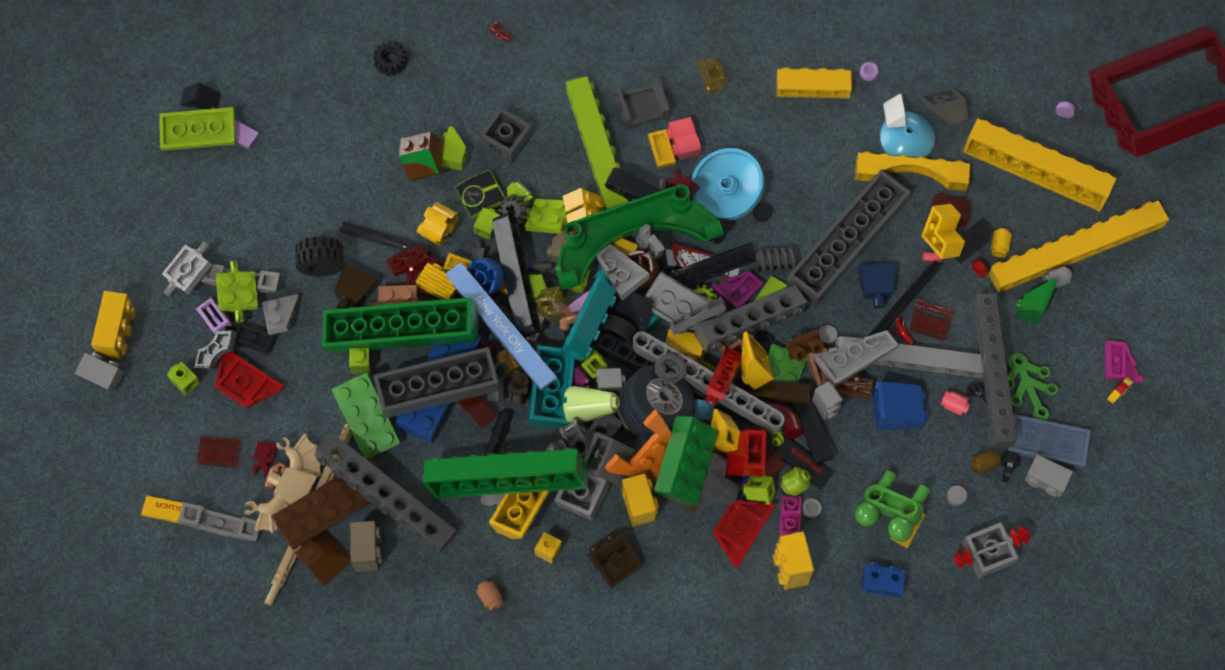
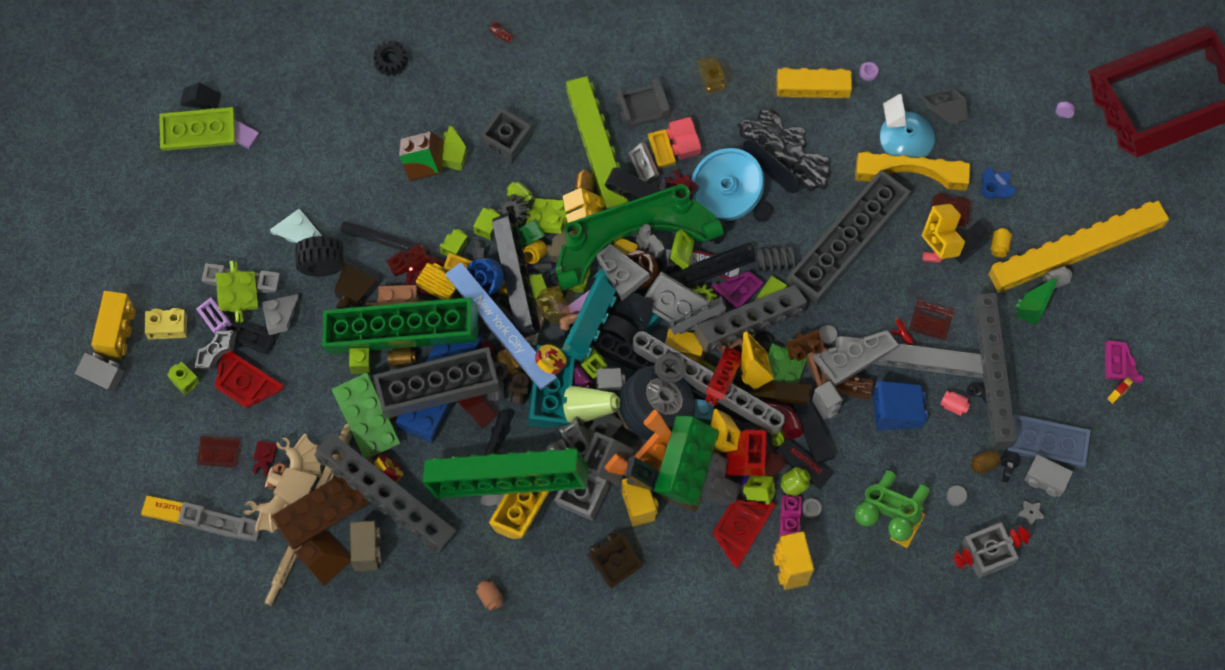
light grey plate [162,241,212,297] -> none
yellow brick [417,202,459,246] -> none
black slope [455,170,505,219] -> none
yellow brick [535,532,562,564] -> none
dark blue torso [857,264,896,309] -> none
blue brick [861,563,906,598] -> none
black axle [867,260,941,337] -> none
yellow brick [963,118,1116,212] -> none
red tile [971,259,988,278] -> none
bright green plant [1008,353,1058,421] -> none
none -> light yellow brick [145,308,187,339]
none -> light aqua wing [270,209,322,243]
none -> piece [374,454,403,482]
none -> pearl gold brick [388,347,416,368]
none -> lime brick [440,229,468,257]
none -> green plate [519,218,545,248]
none -> yellow brick [523,240,547,264]
none -> yellow piece [535,345,566,374]
none -> pearl gold brick [575,170,595,193]
none -> black slope [624,457,660,491]
none -> light grey plate [629,143,659,183]
none -> lime tile [670,229,695,270]
none -> black plant [737,109,831,193]
none -> blue plate [981,167,1016,199]
none -> light grey plate [1018,501,1044,526]

